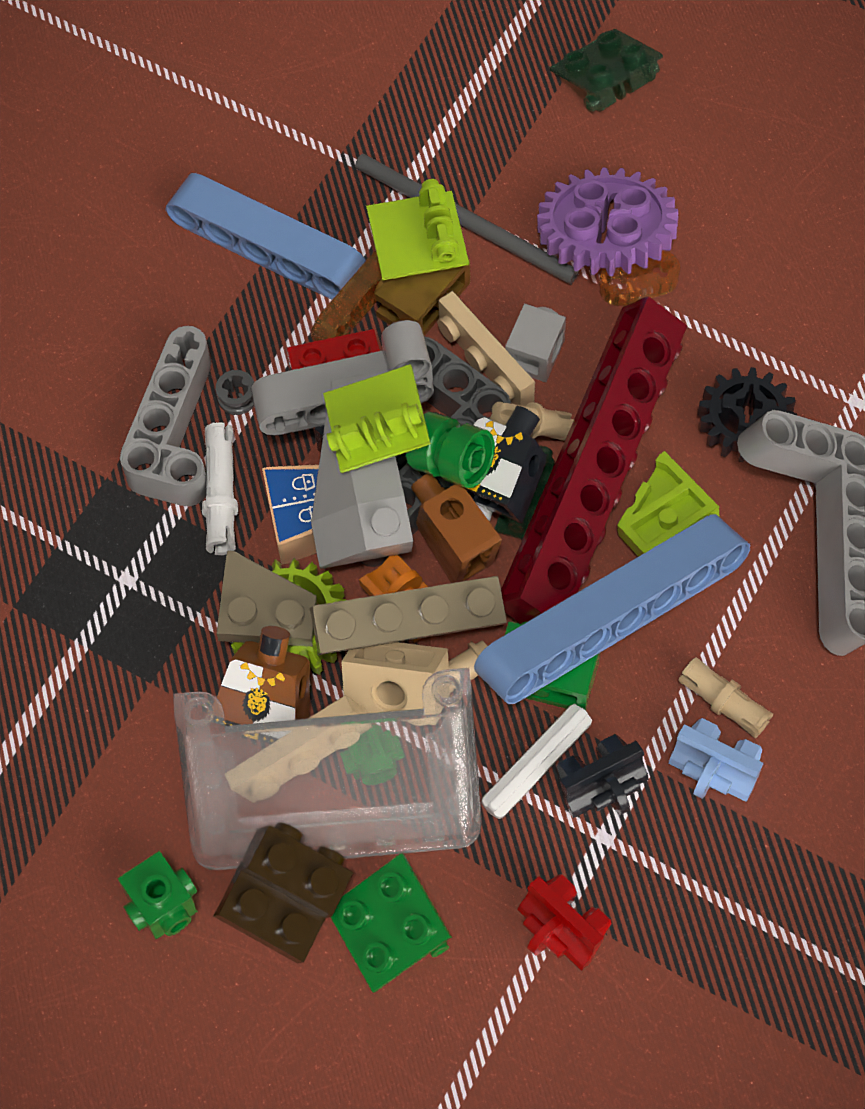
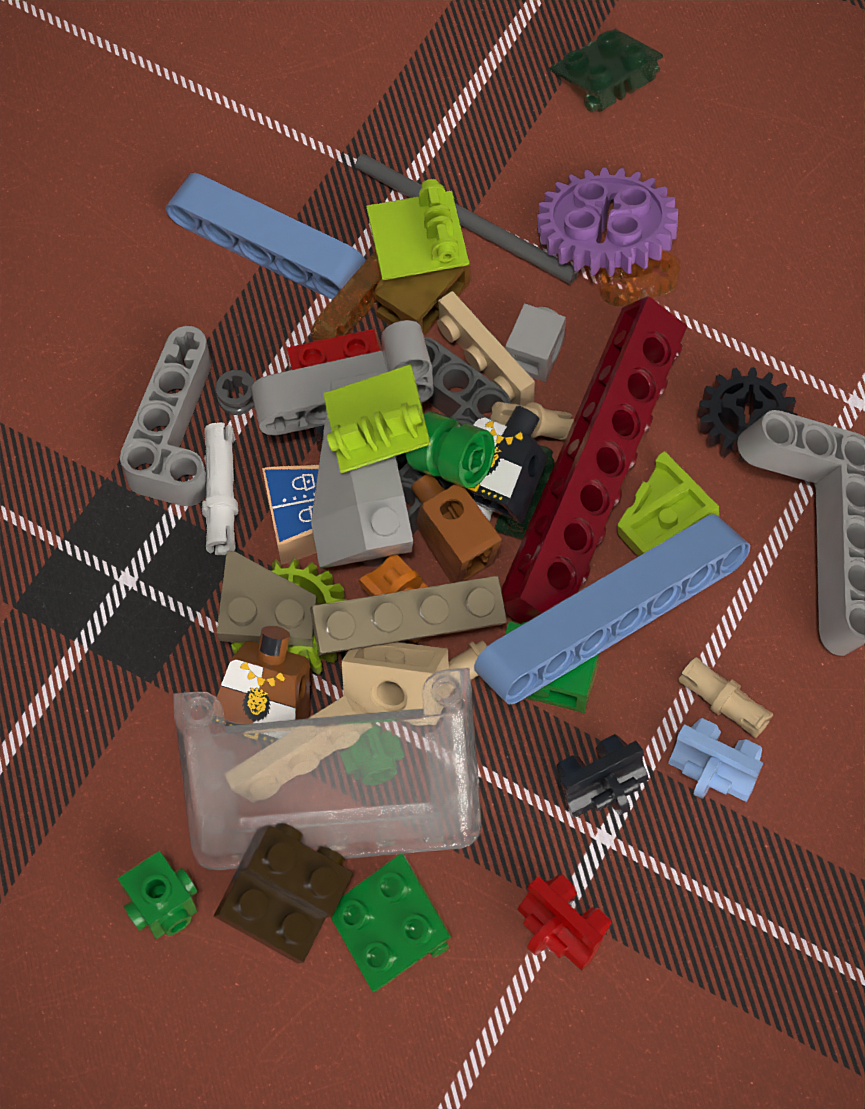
white axle [481,704,592,819] -> none

